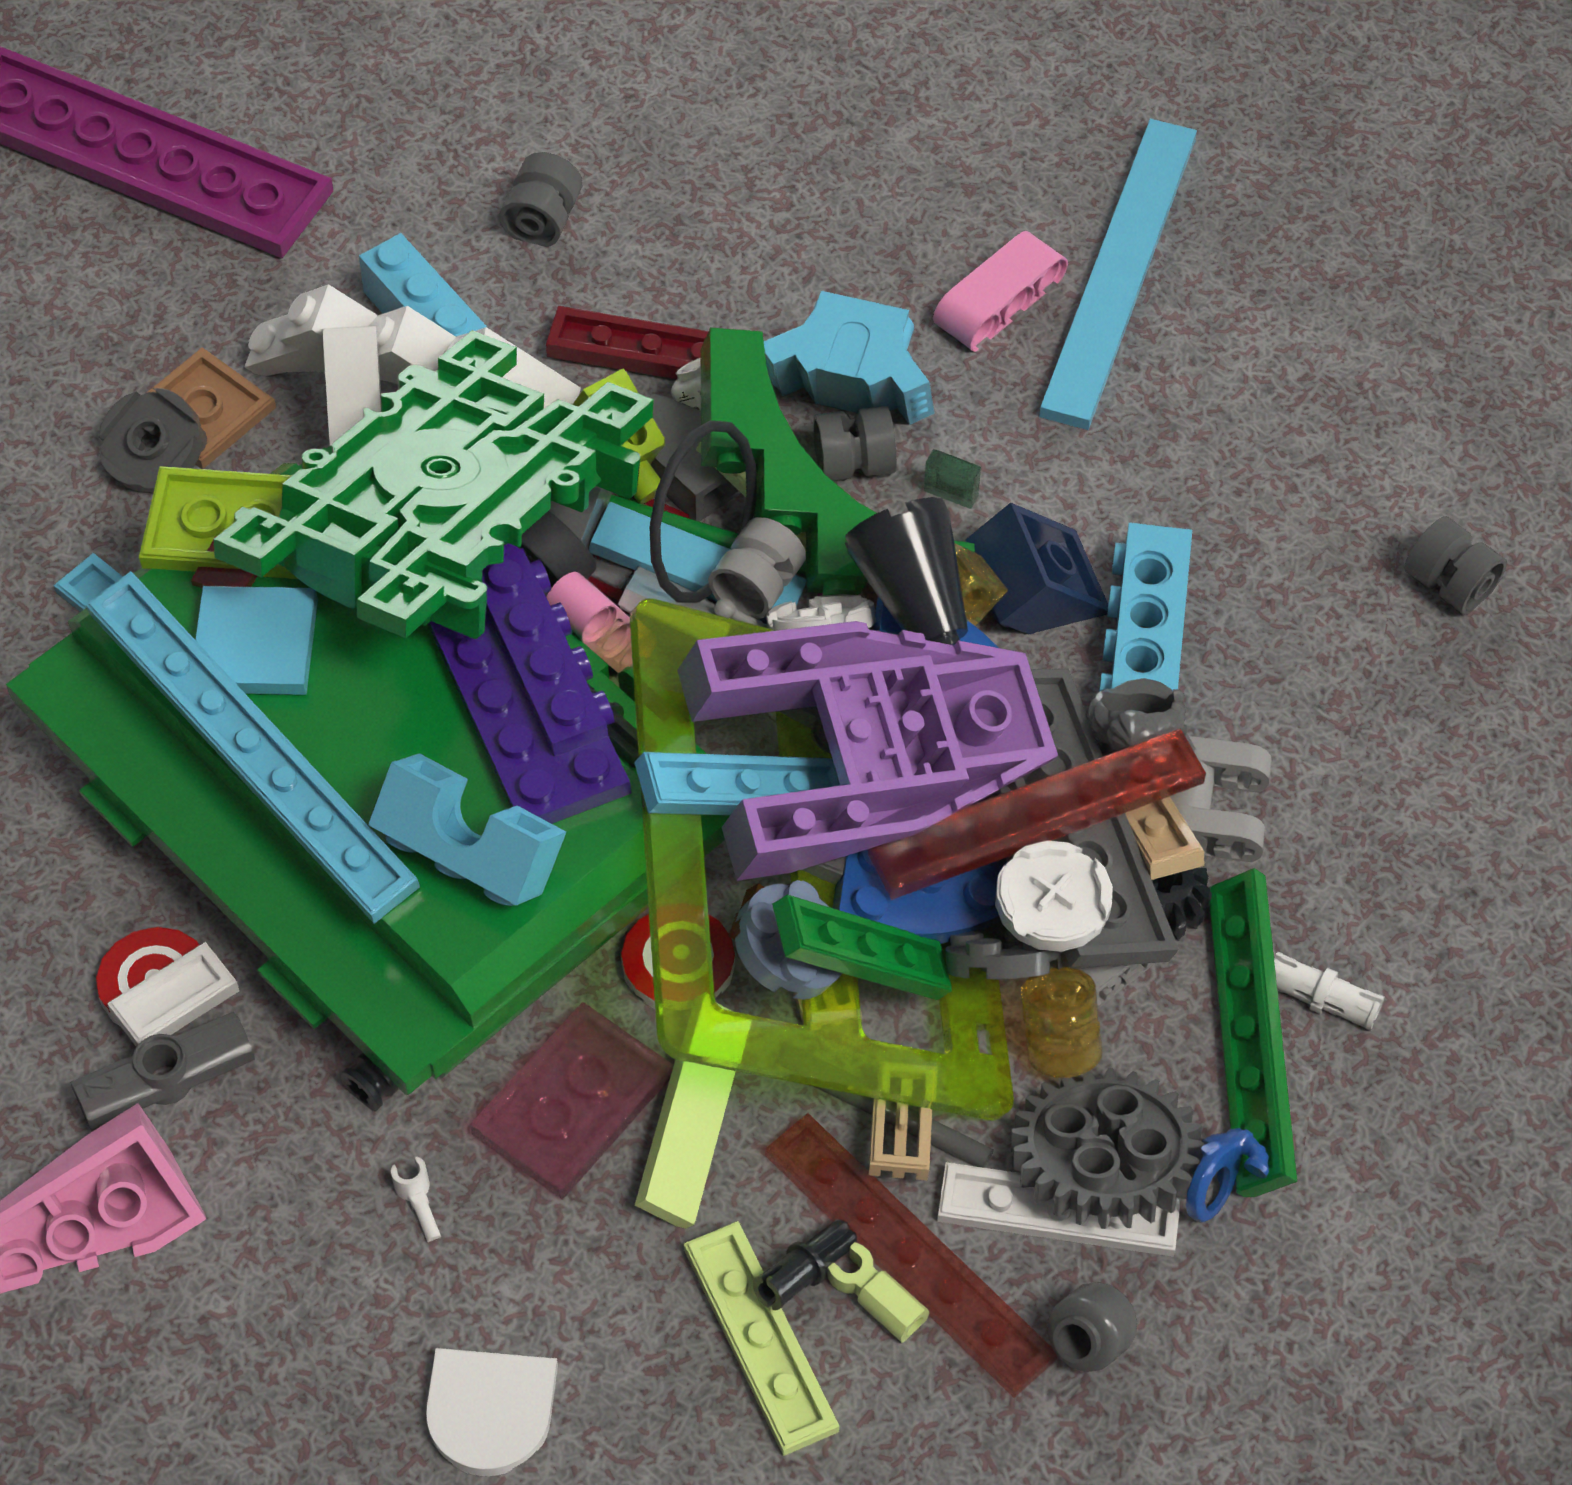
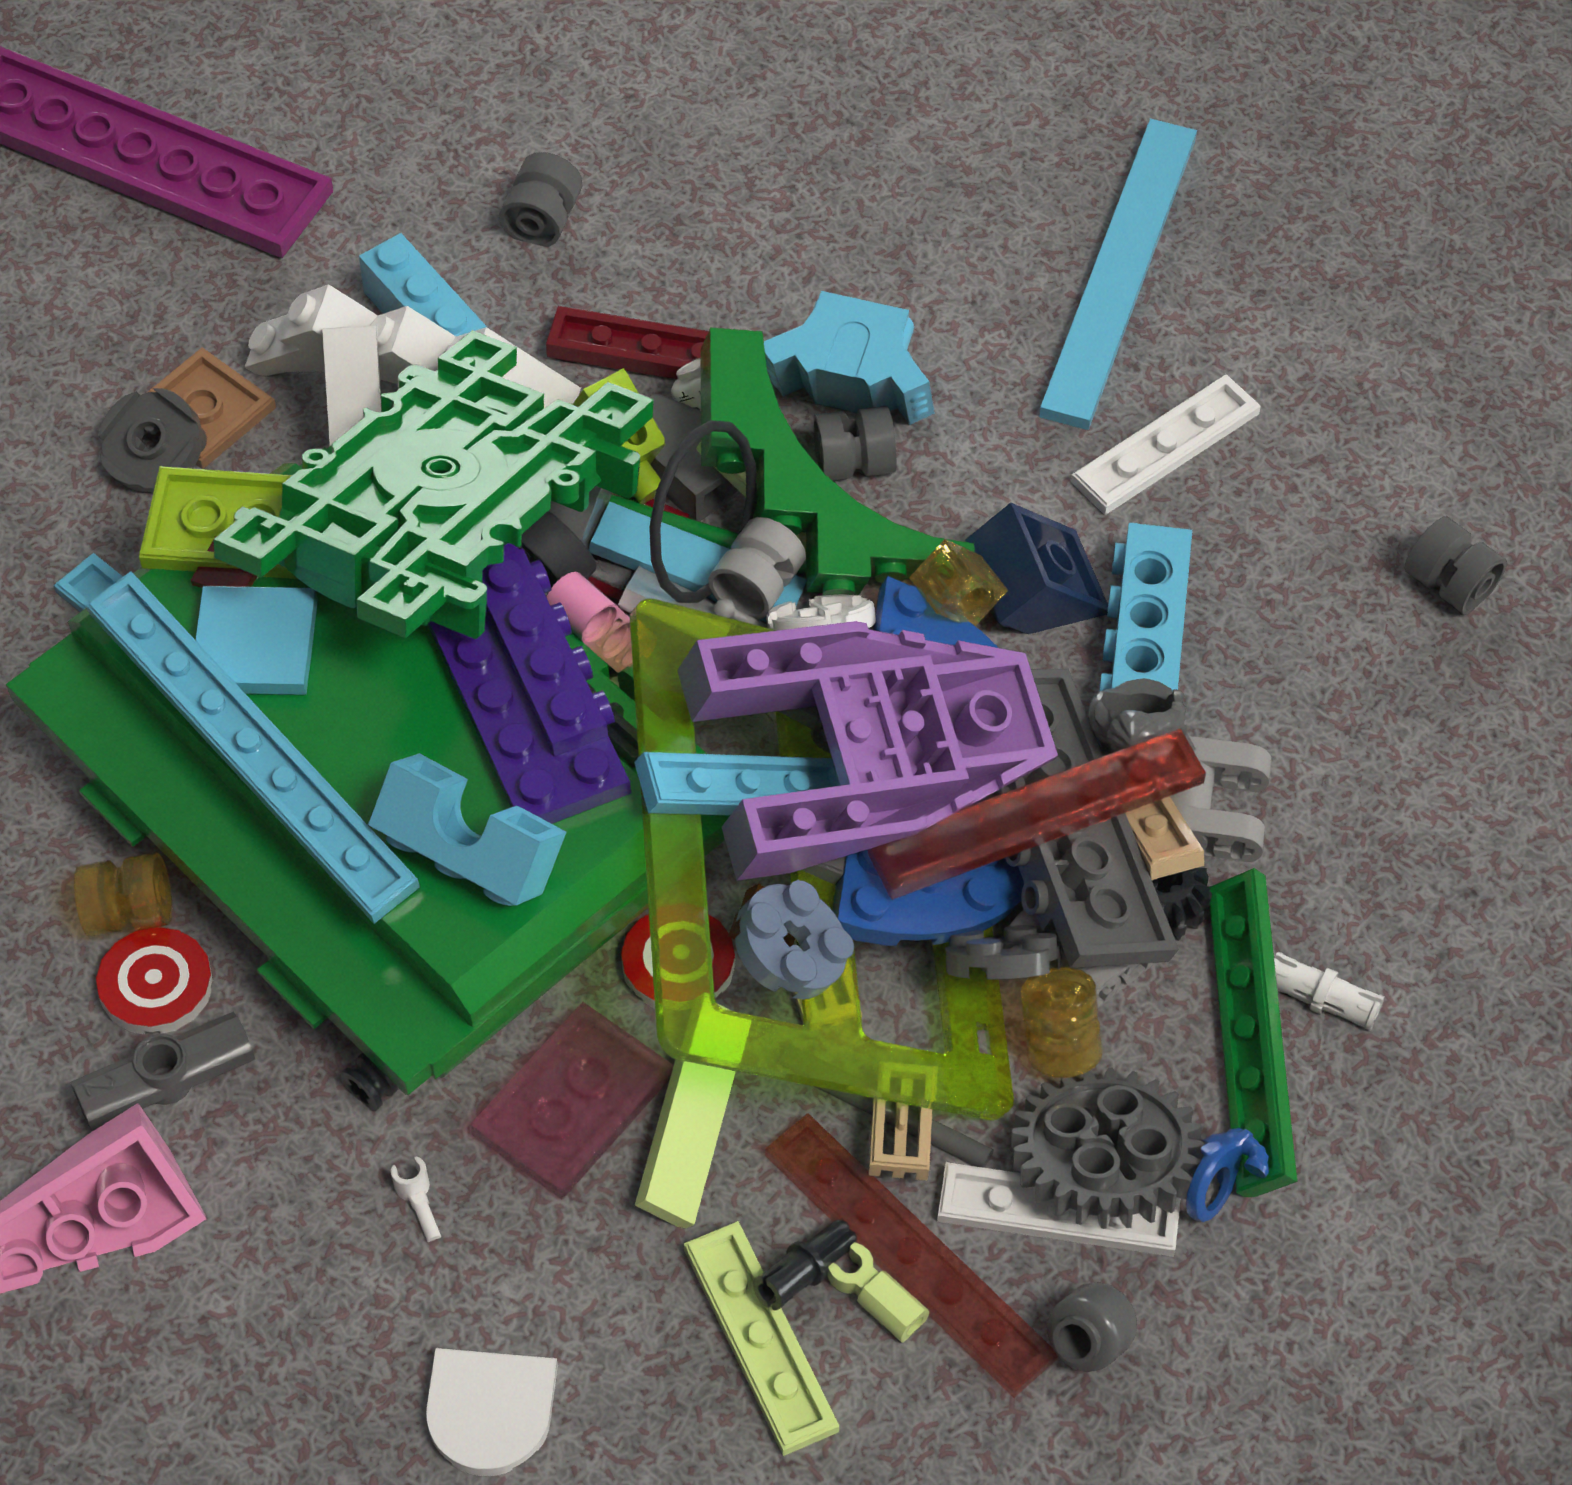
white tile [107,942,239,1047] -> none
green tile [772,894,952,1000] -> none
black cone [845,497,968,645] -> none
clear green tile [924,449,981,509] -> none
bright pink beam [933,231,1068,352] -> none
white tile [995,840,1113,952] -> none
none -> clear yellow wheel [74,852,173,938]
none -> white tile [1071,374,1261,515]

